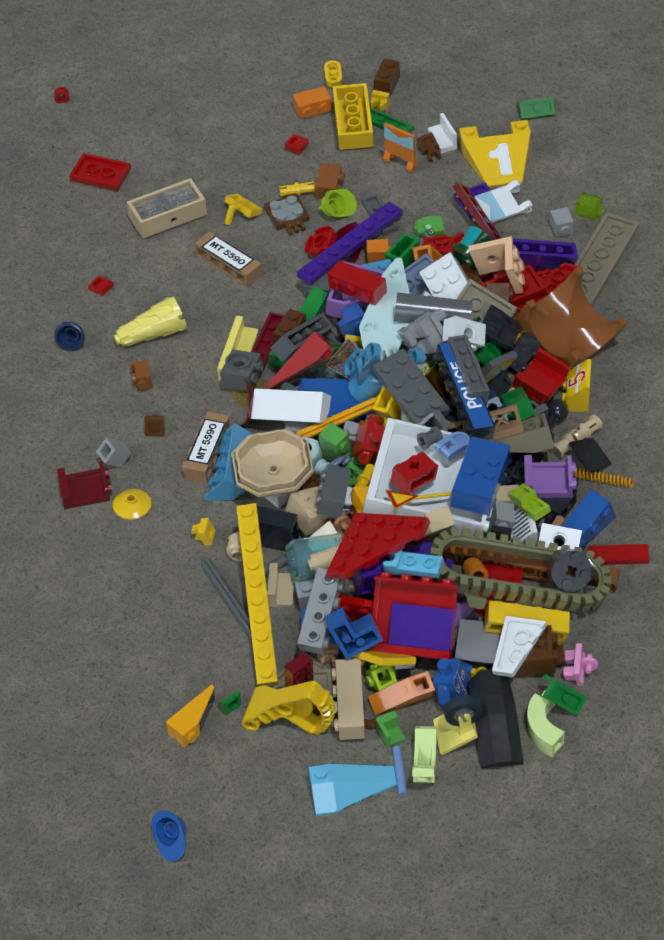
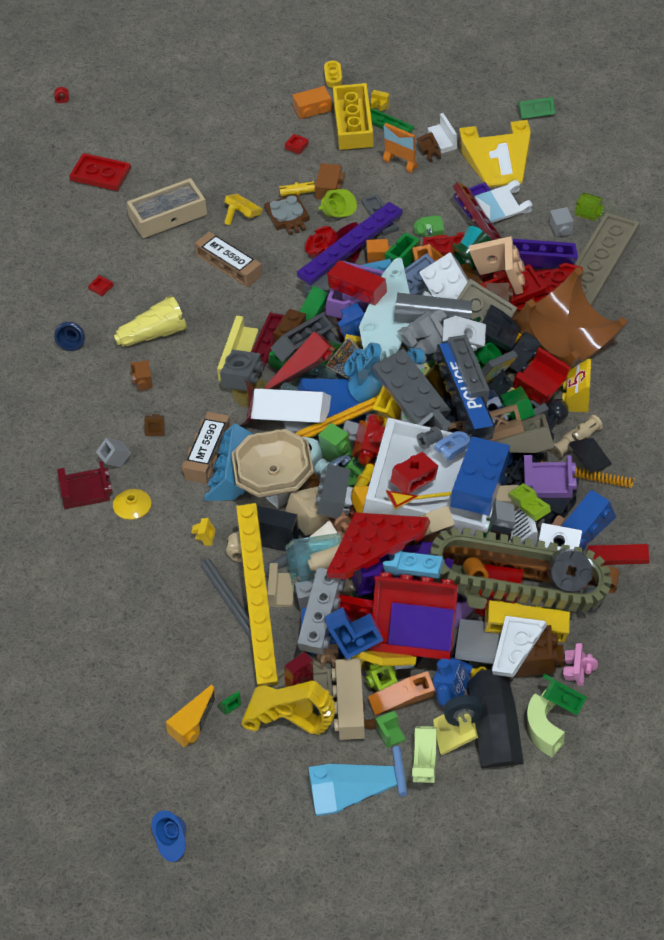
reddish brown brick [374,59,400,97] -> none

